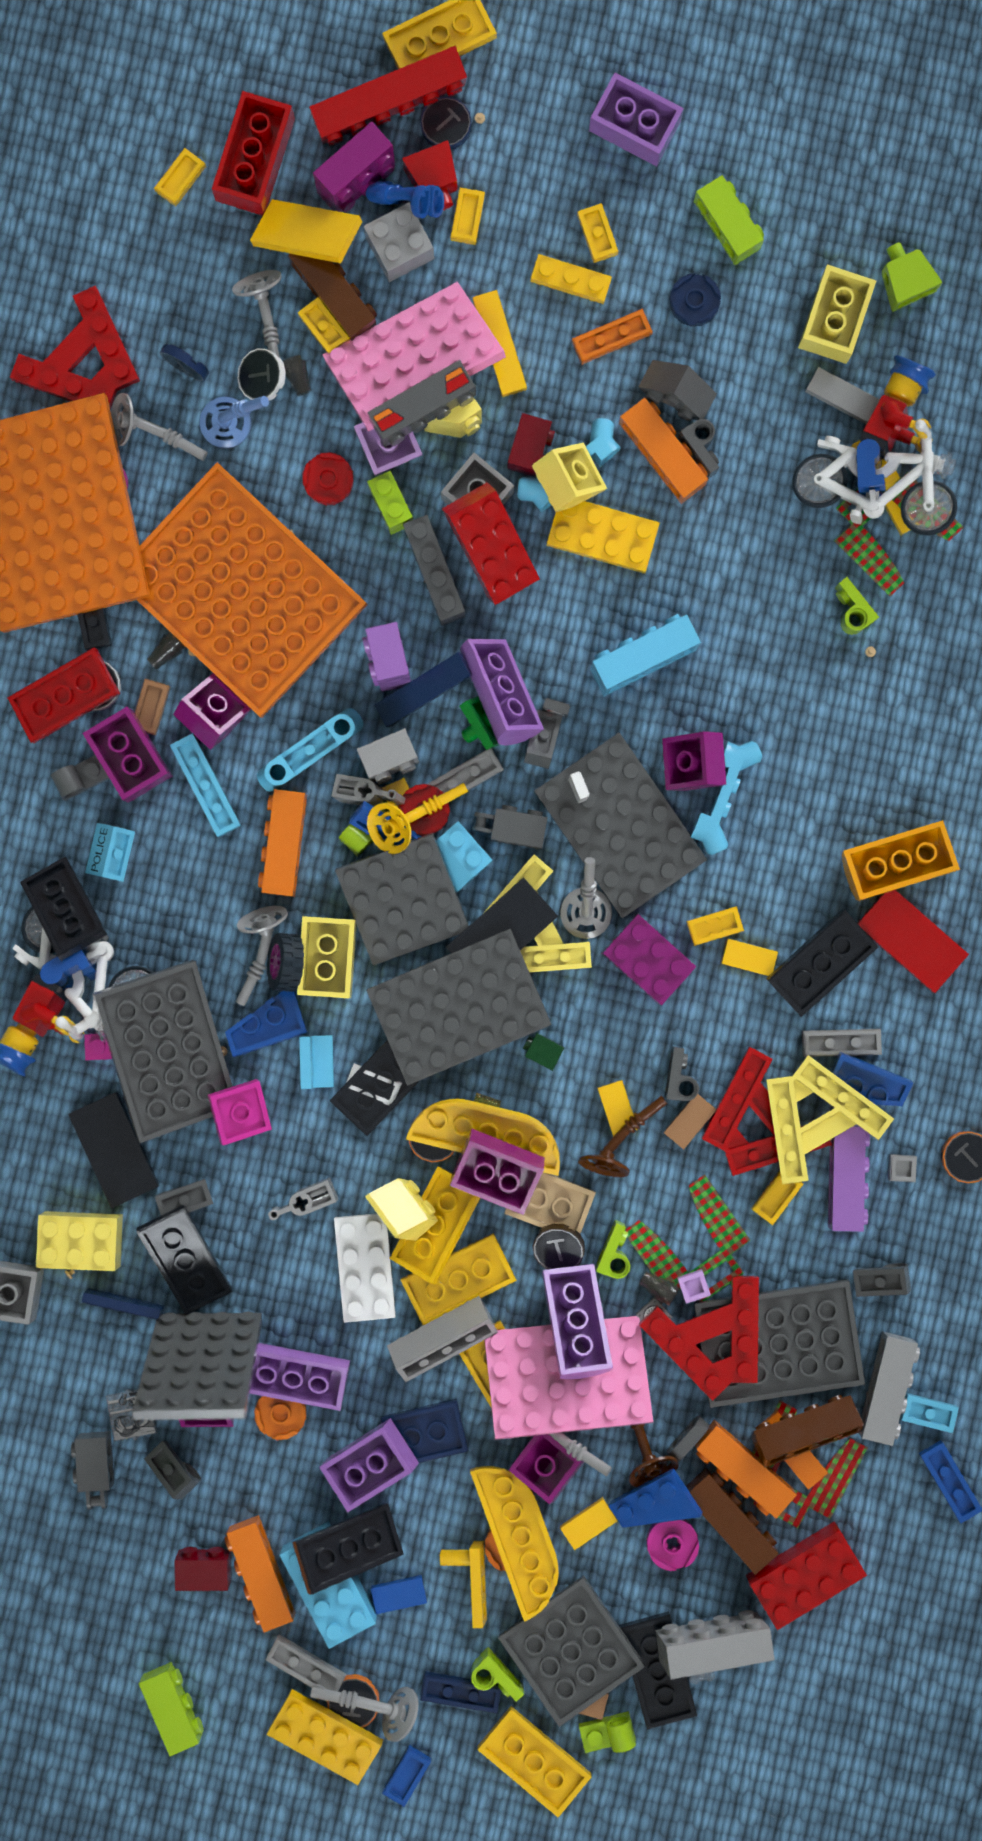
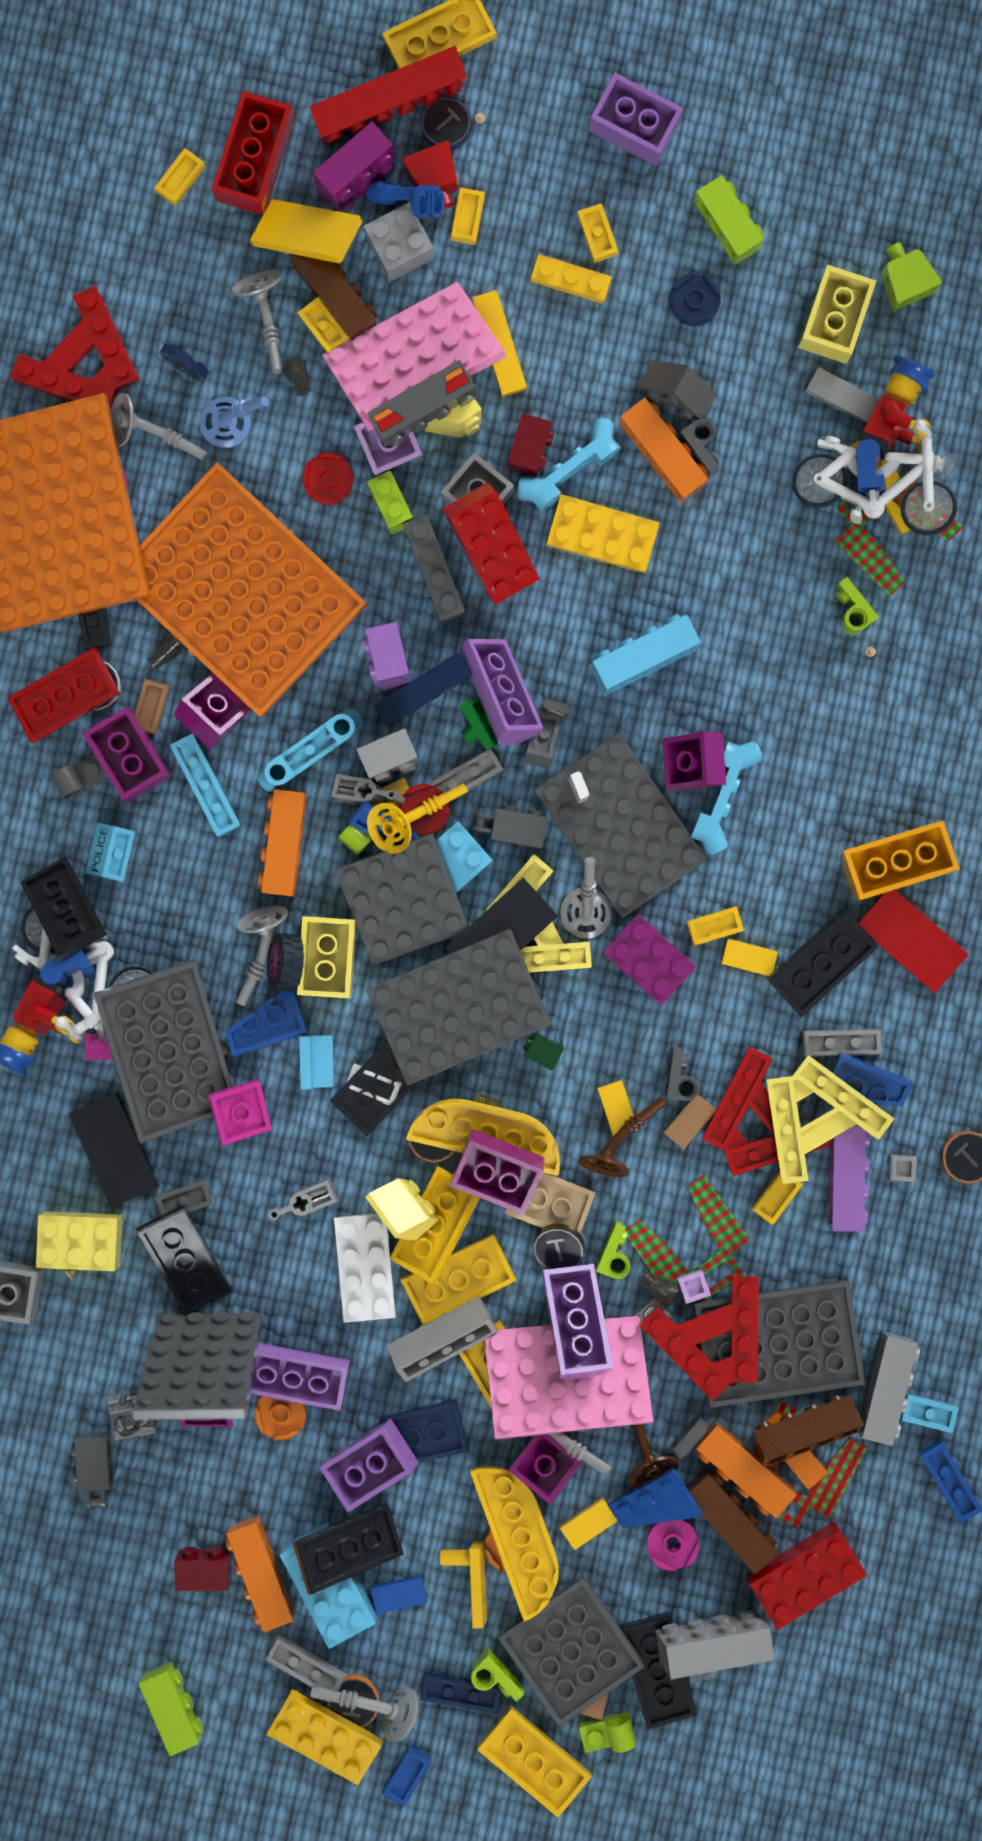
dark blue tile [82,1288,165,1320] -> none
dark grey plate [144,1441,201,1500] -> none
black tile [237,348,286,401] -> none
light yellow slope [532,442,607,512] -> none
orange tile [571,308,653,365] -> none
dark grey plate [853,1263,911,1297] -> none

